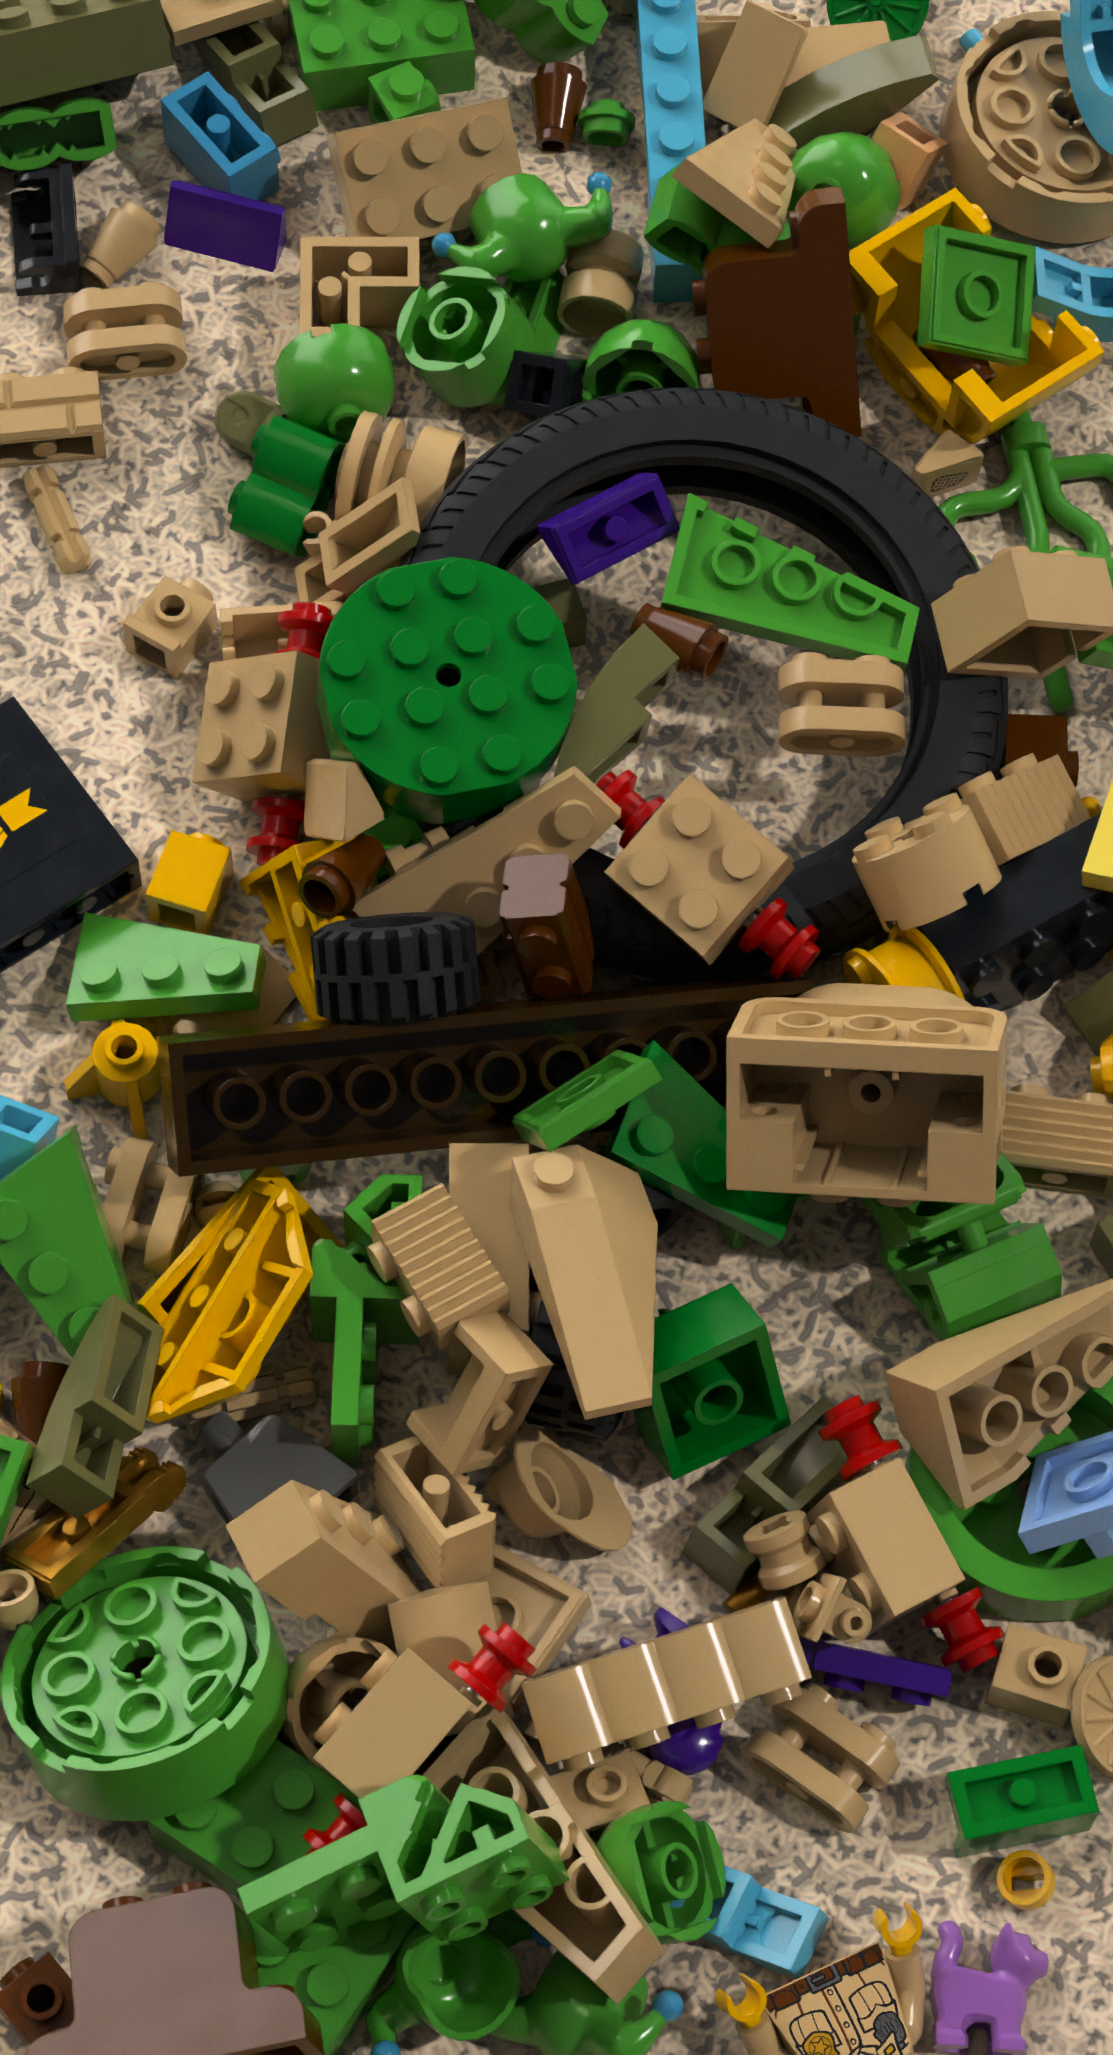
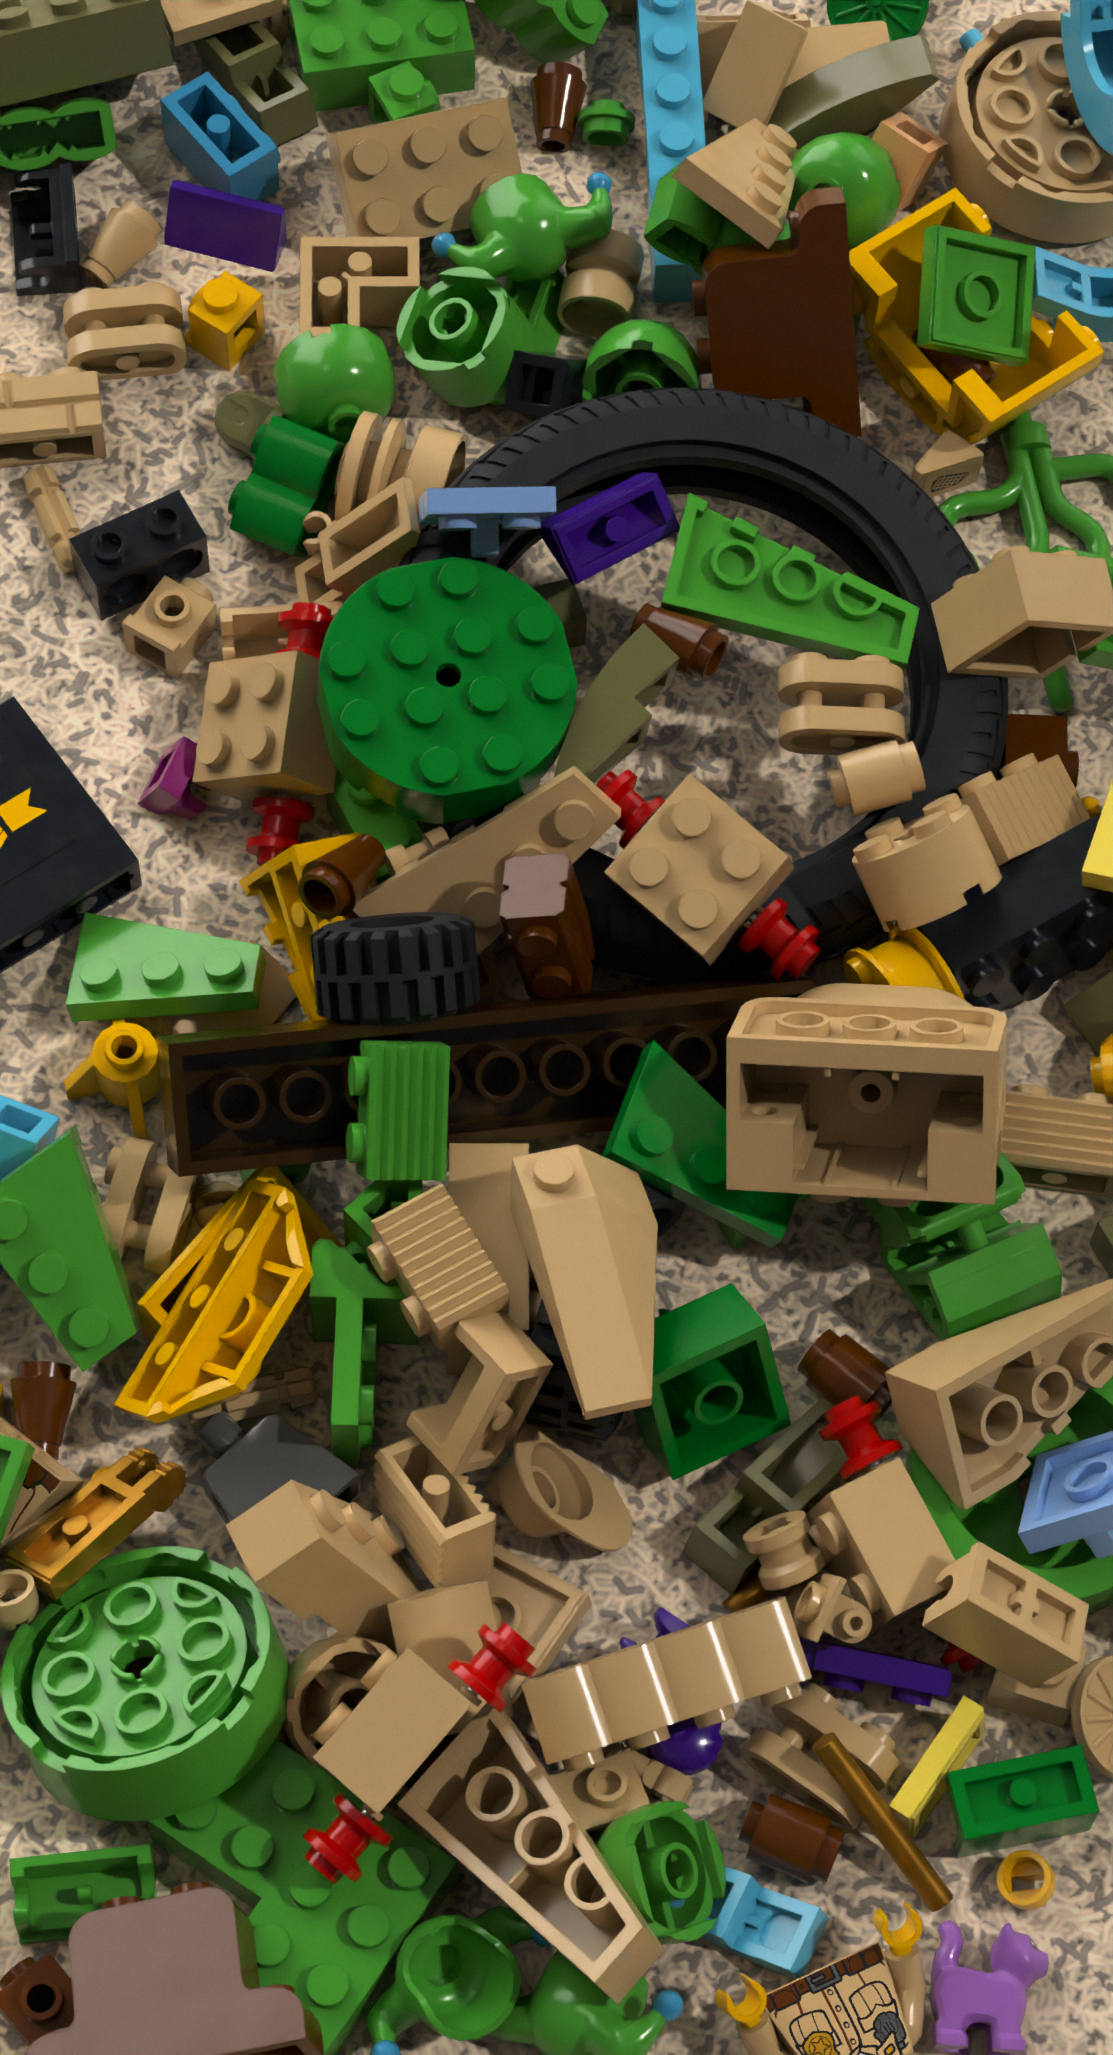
olive slope [26,1294,164,1519] -> none
yellow brick [145,830,234,935] -> none
bright green piece [237,1775,570,1953] -> none
tan slope [304,758,385,842] -> none
bright green plate [511,1050,663,1152] -> none
none -> bright green hinge [9,1844,157,1945]
none -> black brick [69,490,210,621]
none -> magenta tile [137,736,211,819]
none -> yellow brick [185,271,265,372]
none -> bright green brick [346,1040,450,1181]
none -> light blue hinge [418,486,556,558]
none -> reddish brown brick [738,1793,846,1883]
none -> reddish brown brick [797,1329,892,1423]
none -> pearl gold bar [812,1732,953,1912]
none -> tan brick [827,739,926,817]
none -> light yellow tile [889,1695,986,1839]
none -> tan hinge [922,1542,1089,1689]

